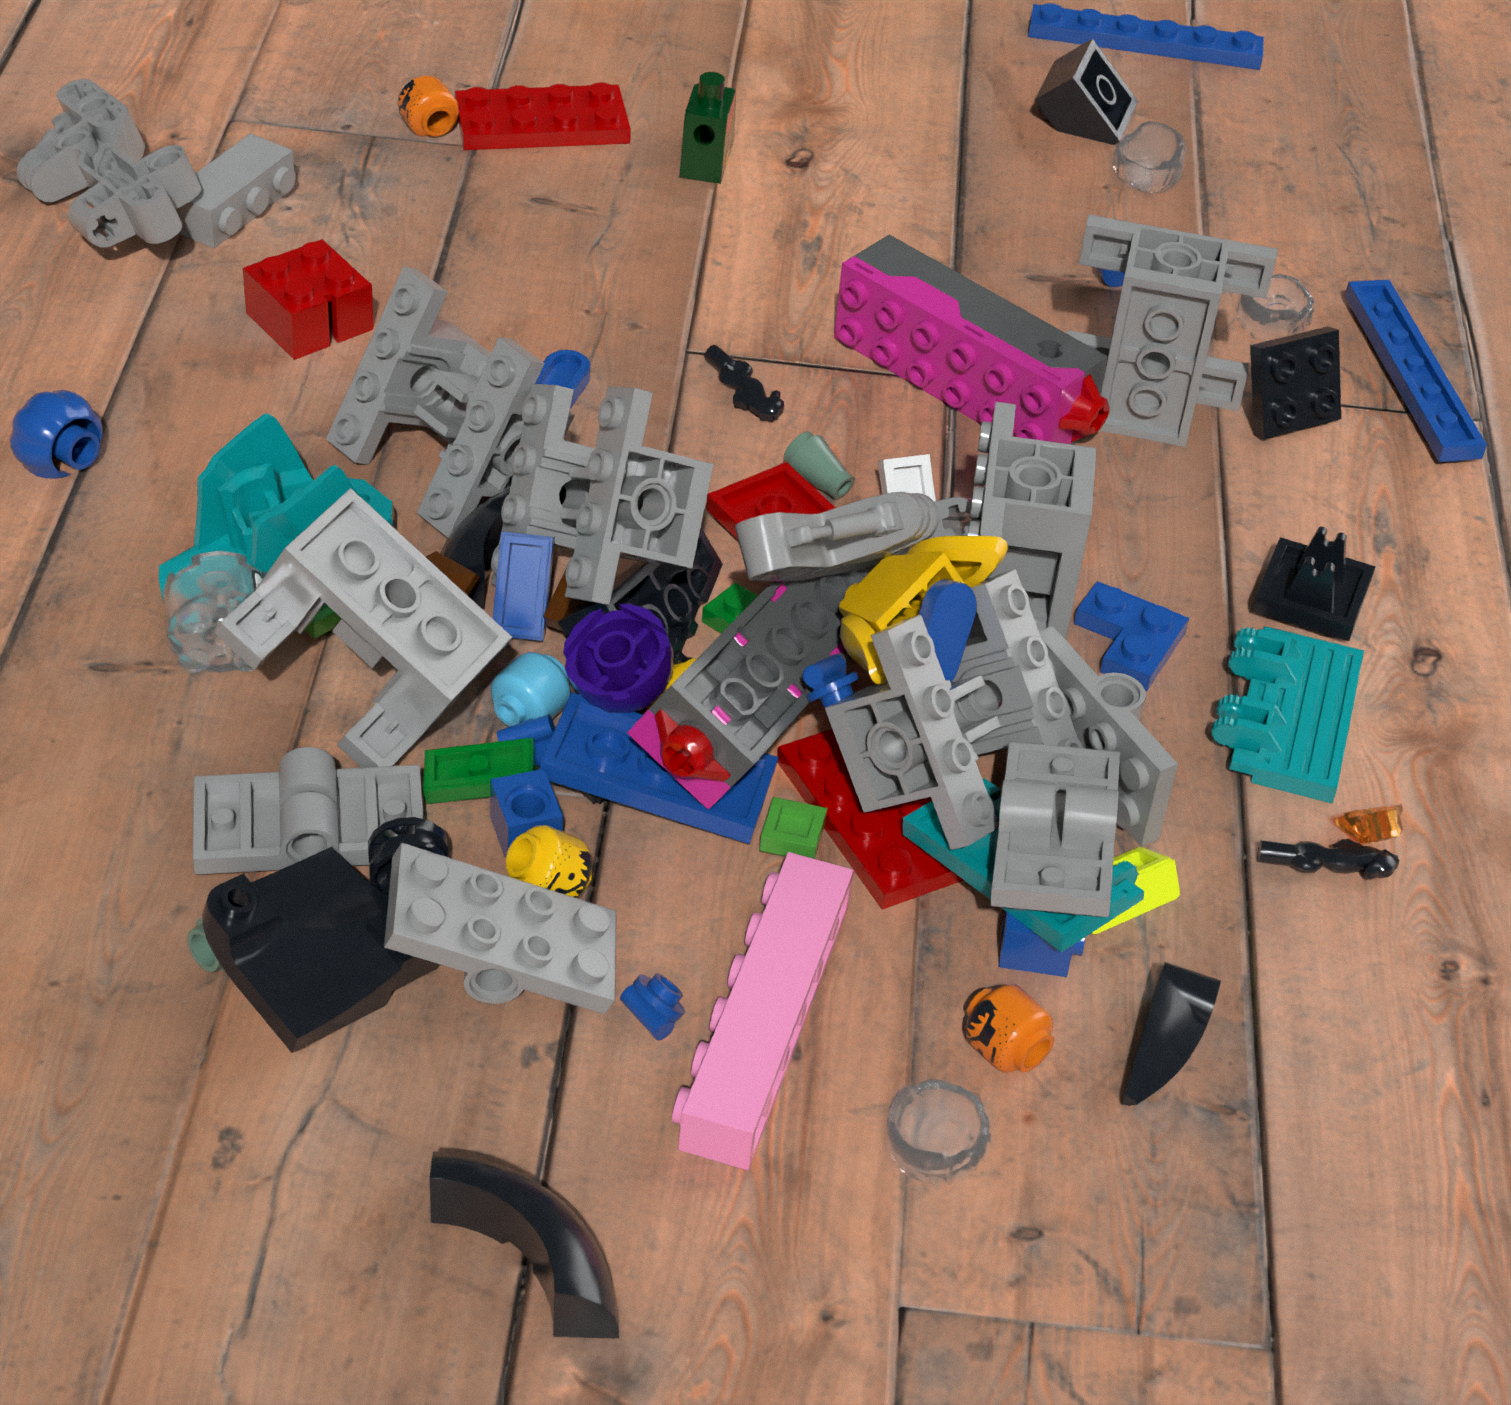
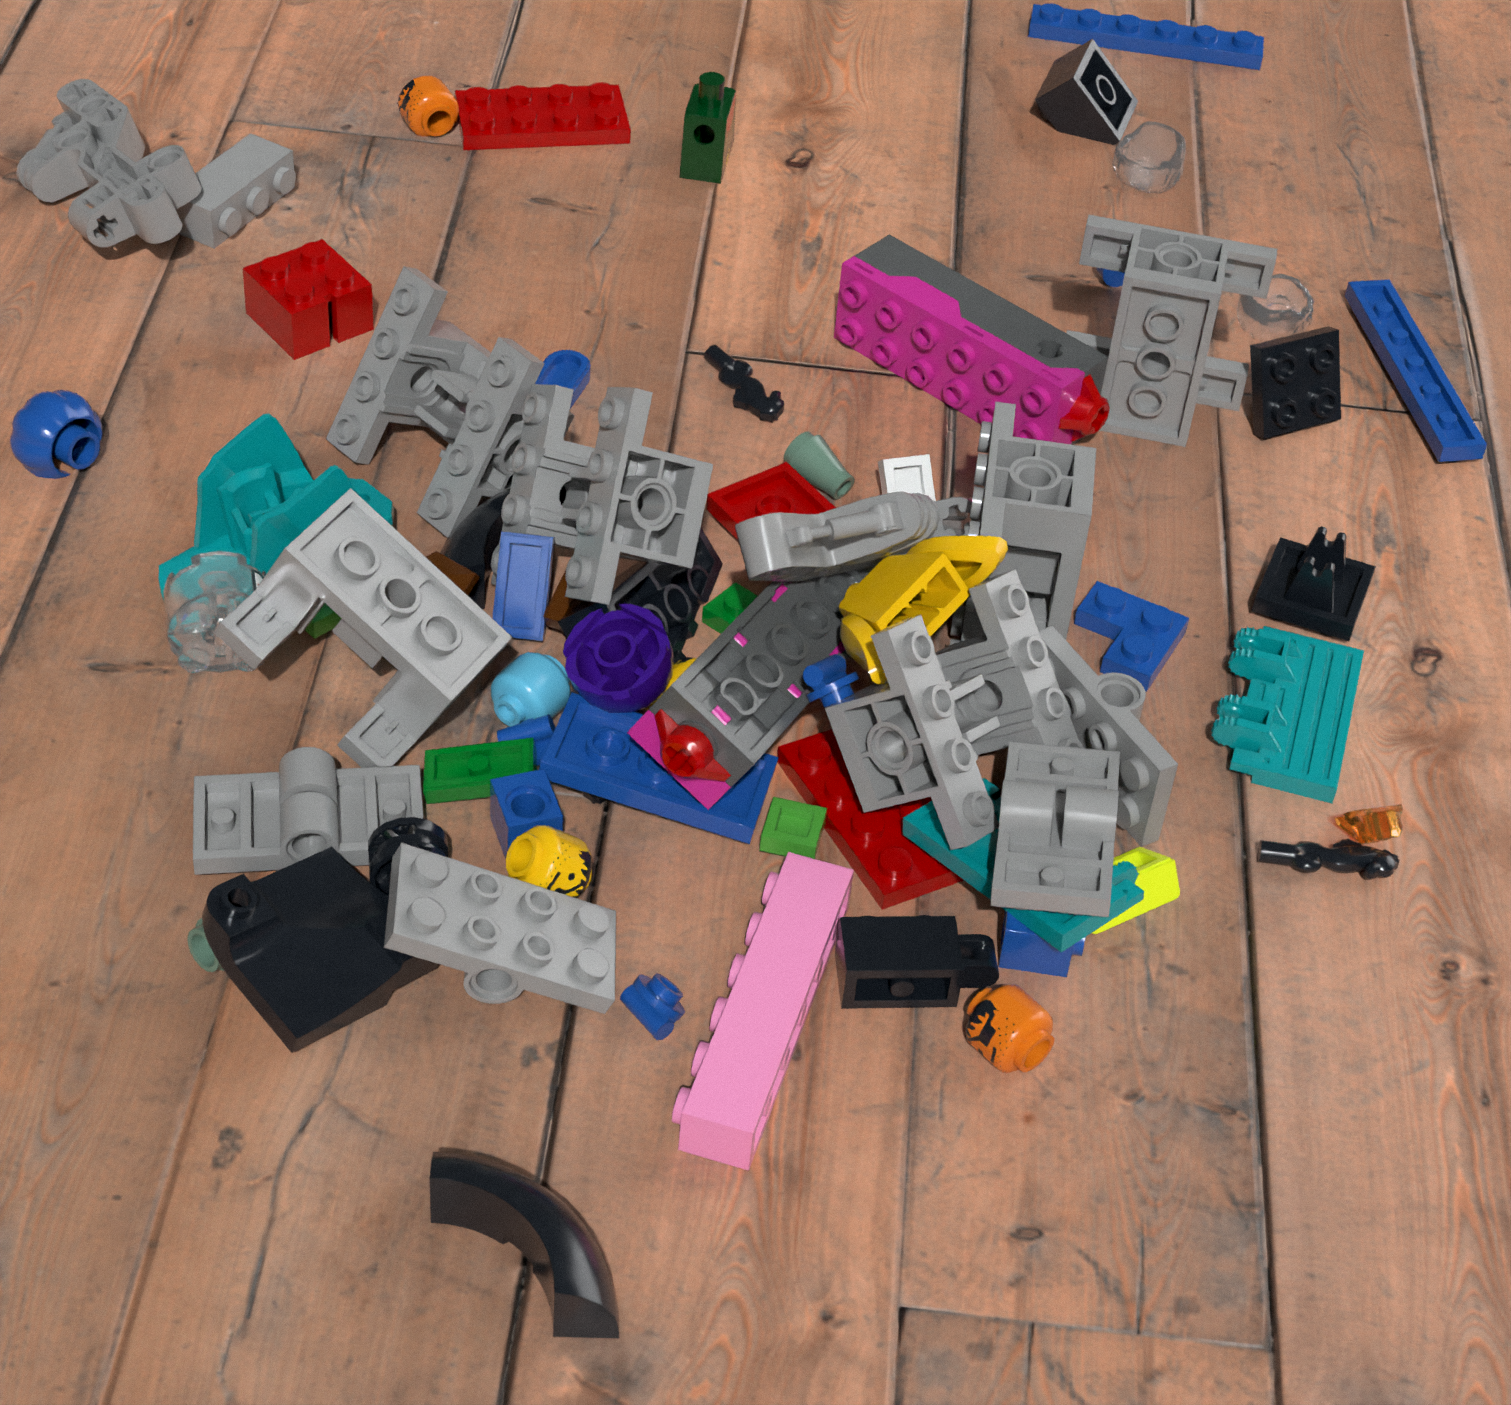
clear hair [885,1079,992,1185] -> none
blue tile [919,579,977,683] -> none
black piece [1121,962,1221,1106] -> none
none -> black brick [835,915,999,1009]

